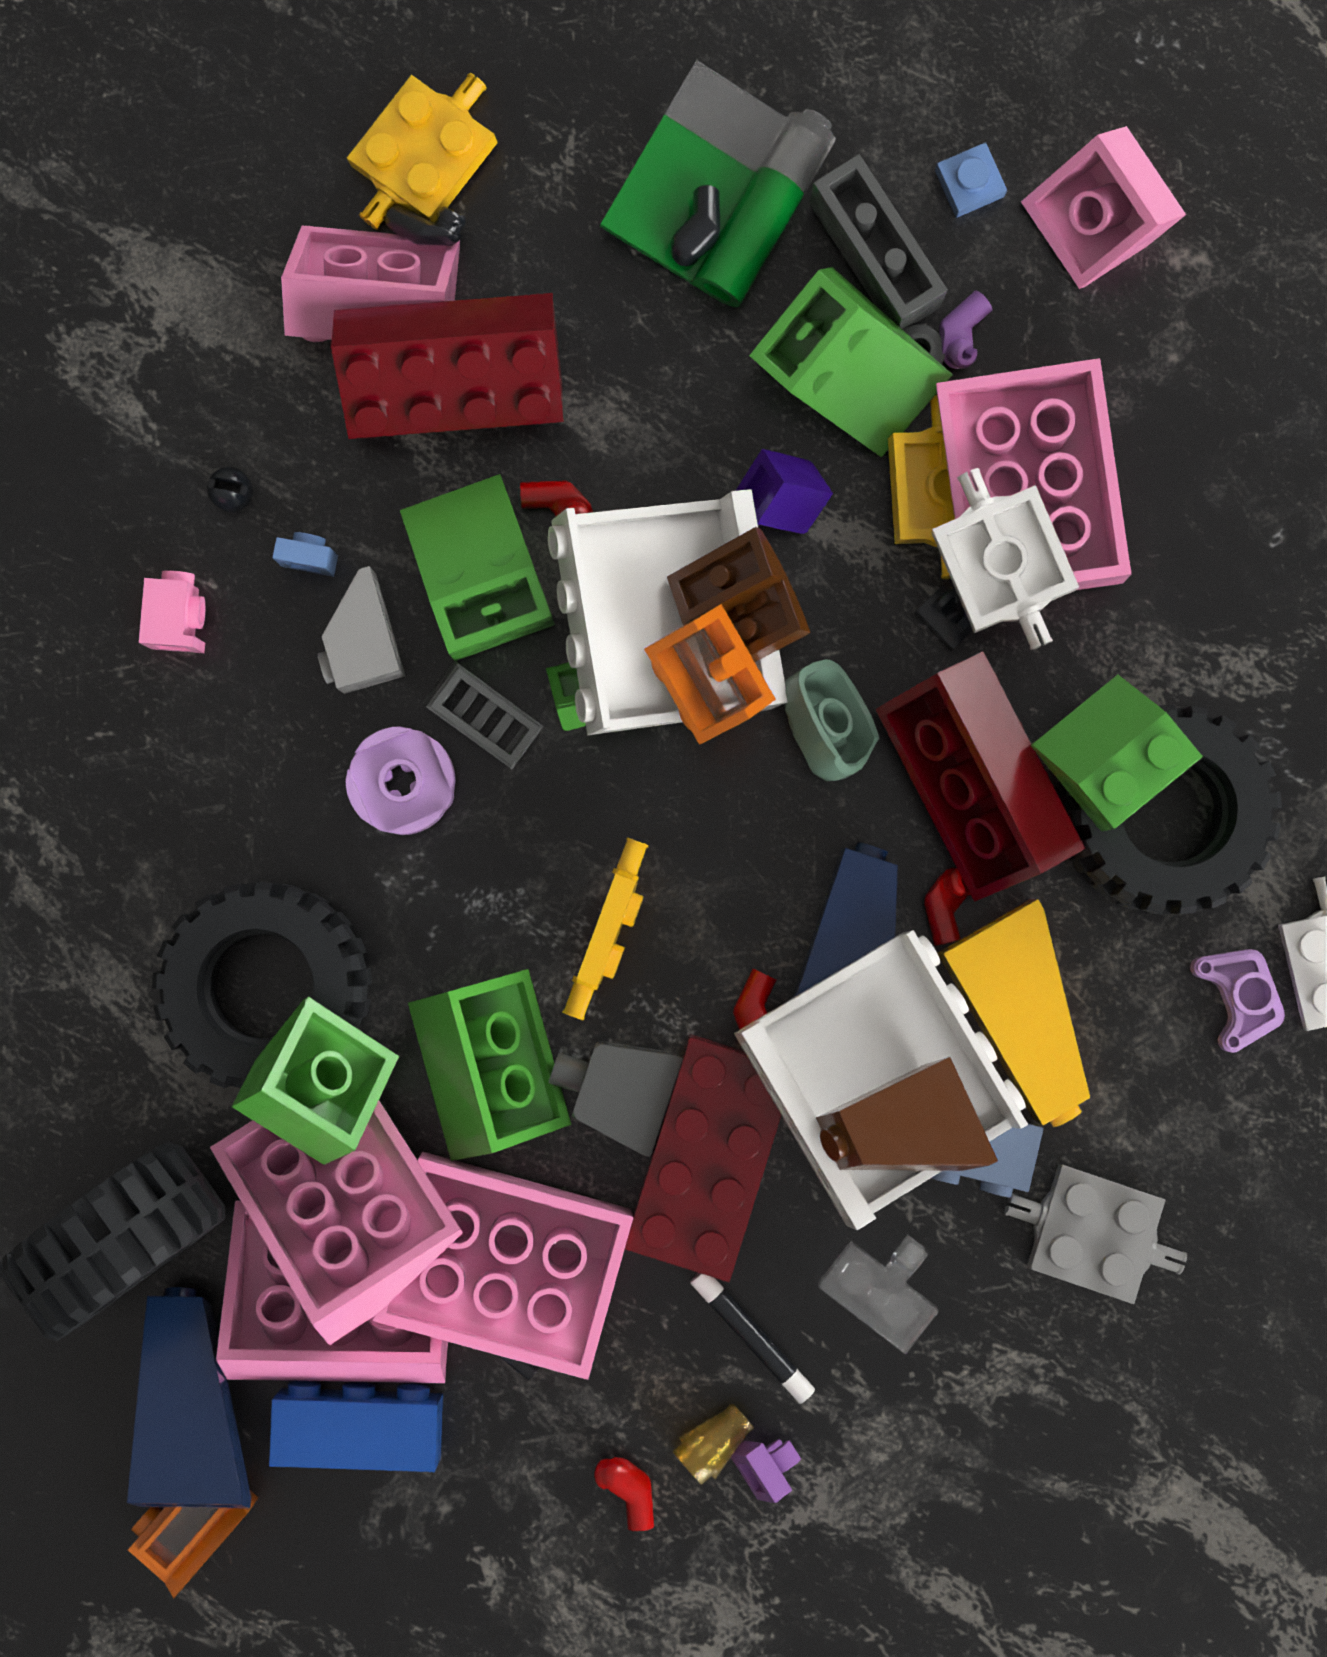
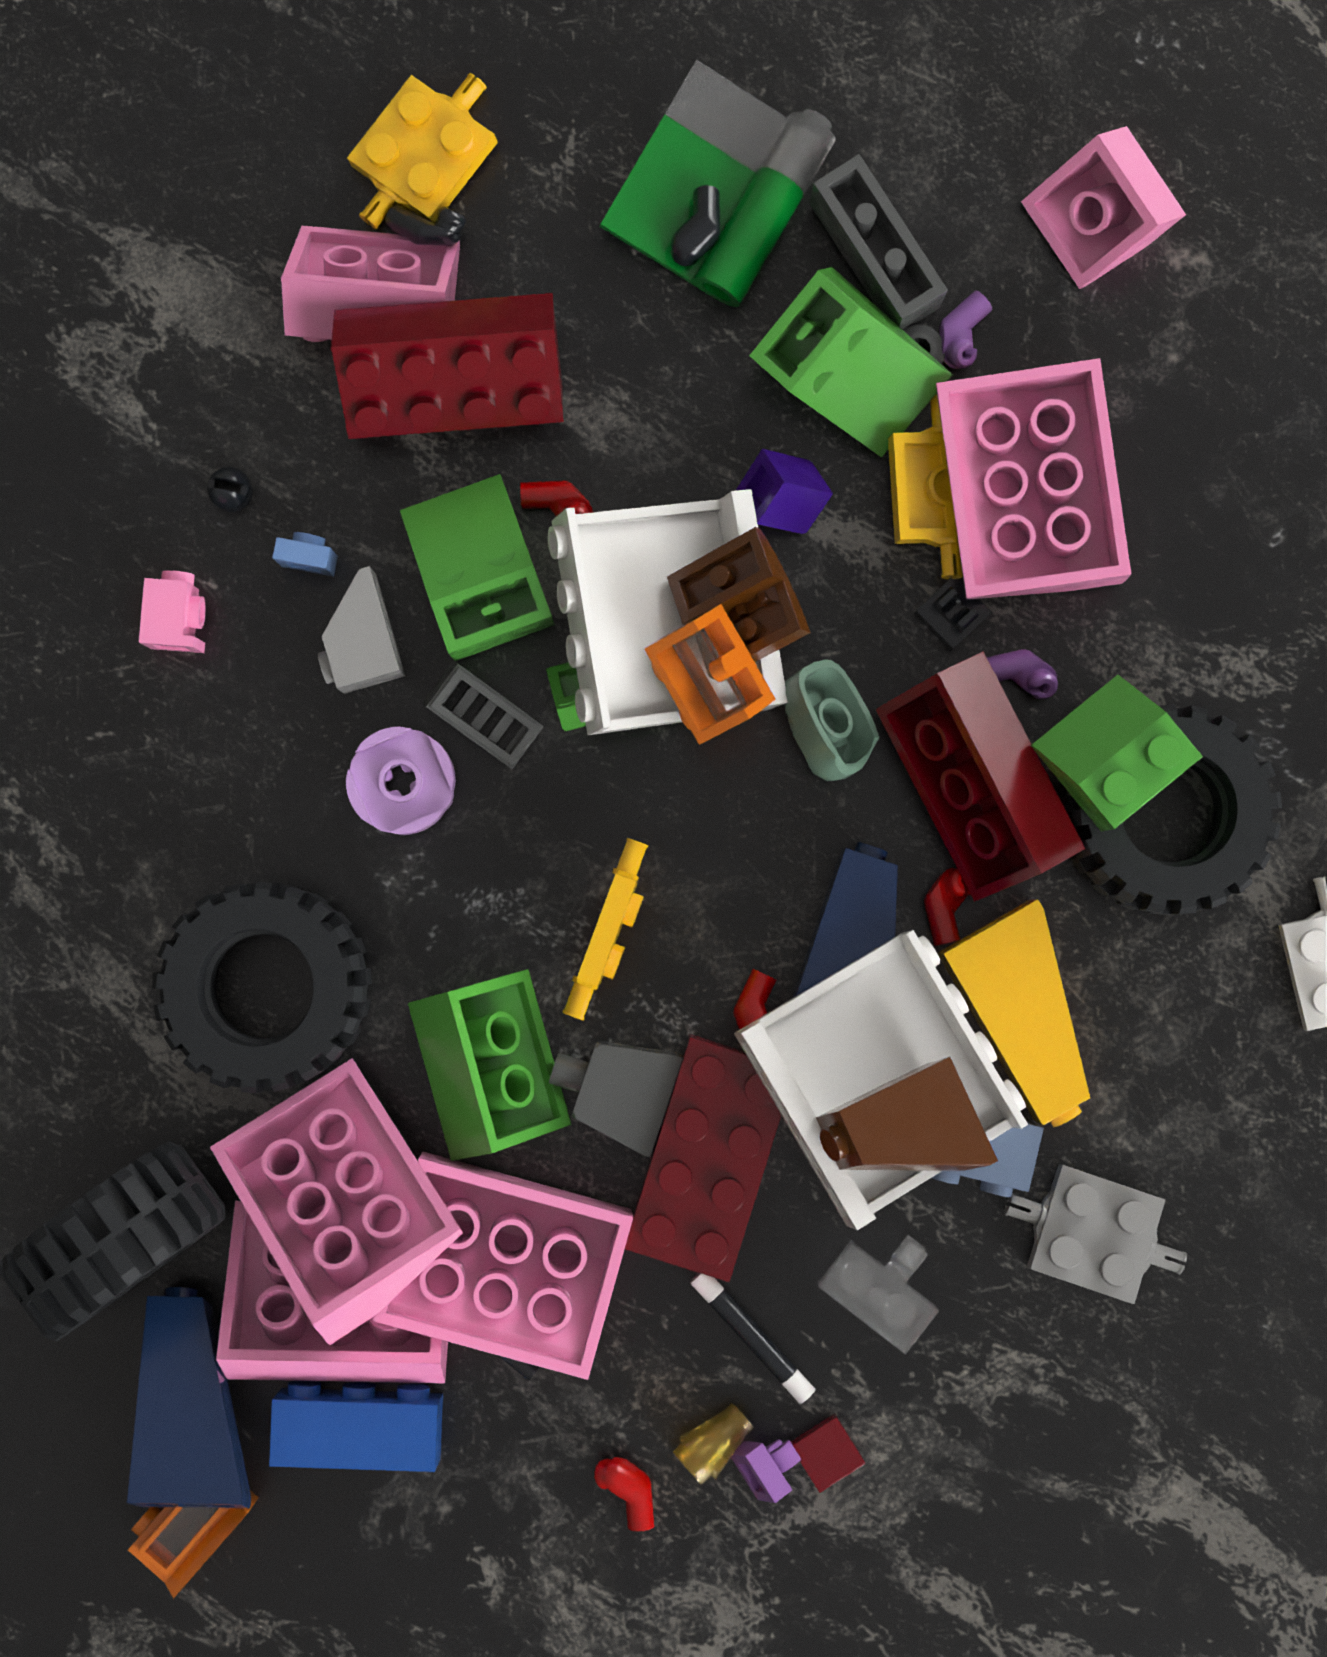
bright green slope [232,997,399,1165] -> none
white plate [931,468,1079,650] -> none
medium blue plate [935,142,1007,218] -> none
lavender piece [1190,949,1285,1053] -> none
none -> dark red tile [791,1413,866,1493]
none -> medium lavender arm [986,649,1058,699]

